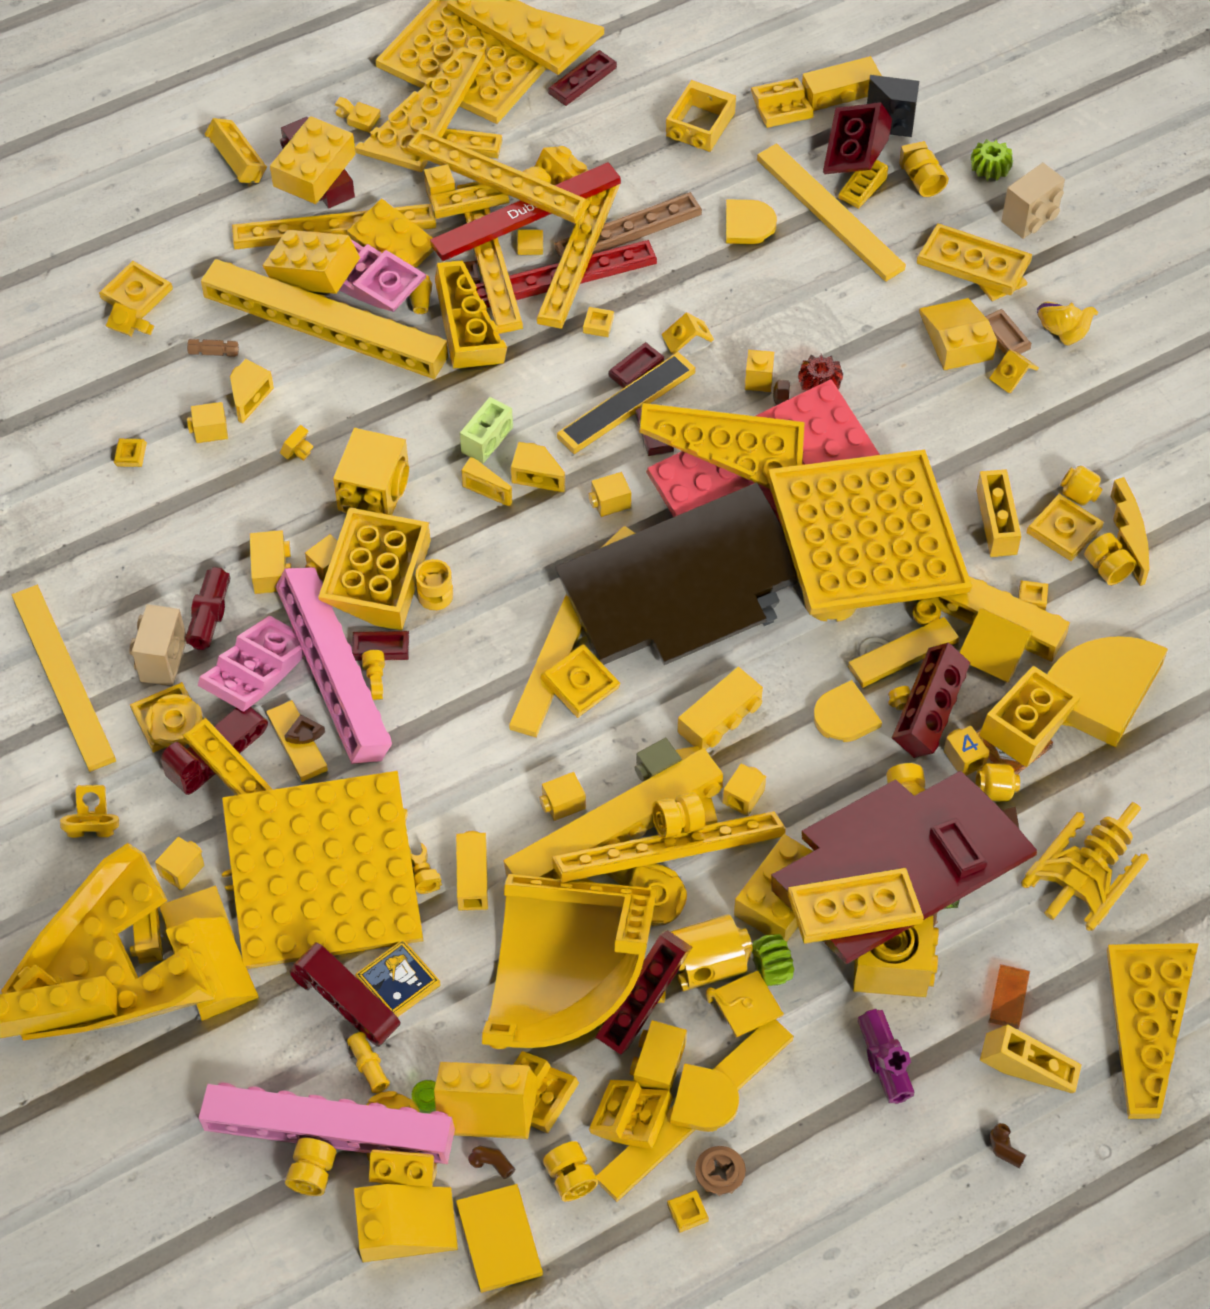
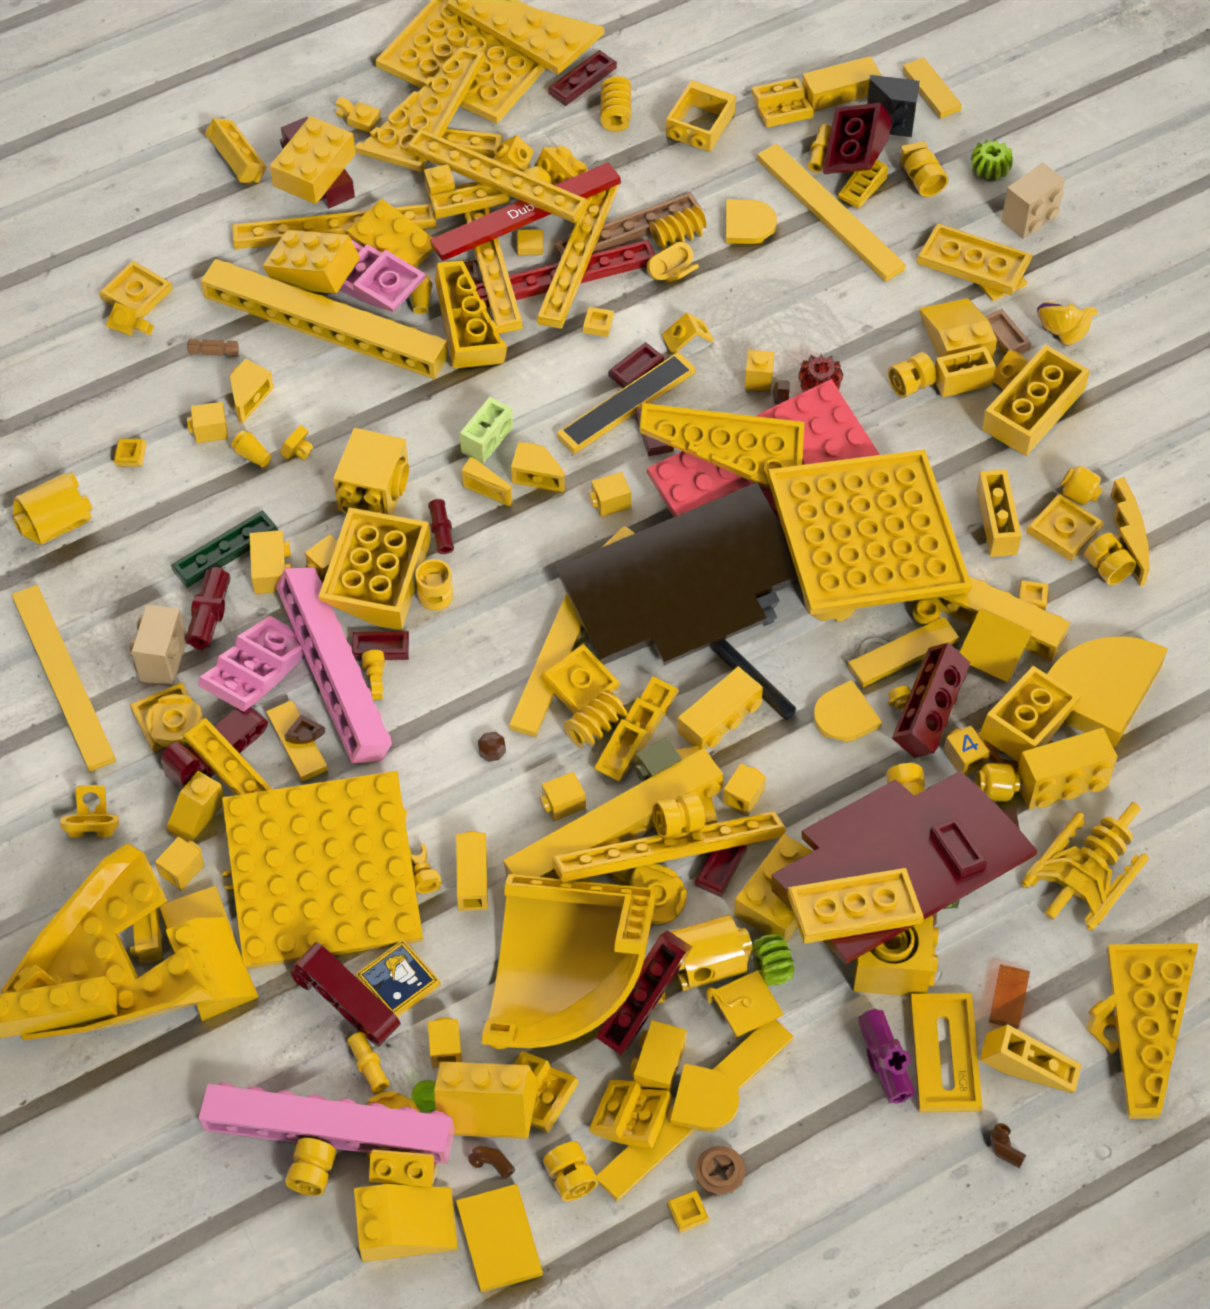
none -> yellow cylinder [12,472,92,546]
none -> yellow slope [166,771,224,842]
none -> dark green tile [171,510,278,588]
none -> yellow cone [231,430,272,468]
none -> dark red pin [428,499,454,554]
none -> yellow brick [428,1017,462,1068]
none -> reddish brown tile [478,732,506,762]
none -> yellow brick [493,135,534,172]
none -> yellow piece [563,690,628,748]
none -> yellow slope [594,676,679,782]
none -> yellow piece [600,76,631,132]
none -> yellow bracket [647,242,699,282]
none -> yellow piece [649,205,707,250]
none -> dark red tile [695,845,747,898]
none -> black axle [712,639,796,720]
none -> yellow pin [807,124,832,173]
none -> yellow wheel [888,352,938,398]
none -> yellow tile [902,57,962,119]
none -> yellow piece [910,993,982,1112]
none -> yellow brick [935,346,996,398]
none -> yellow brick [982,344,1090,456]
none -> yellow brick [1017,728,1118,810]
none -> yellow bracket [1086,994,1119,1054]

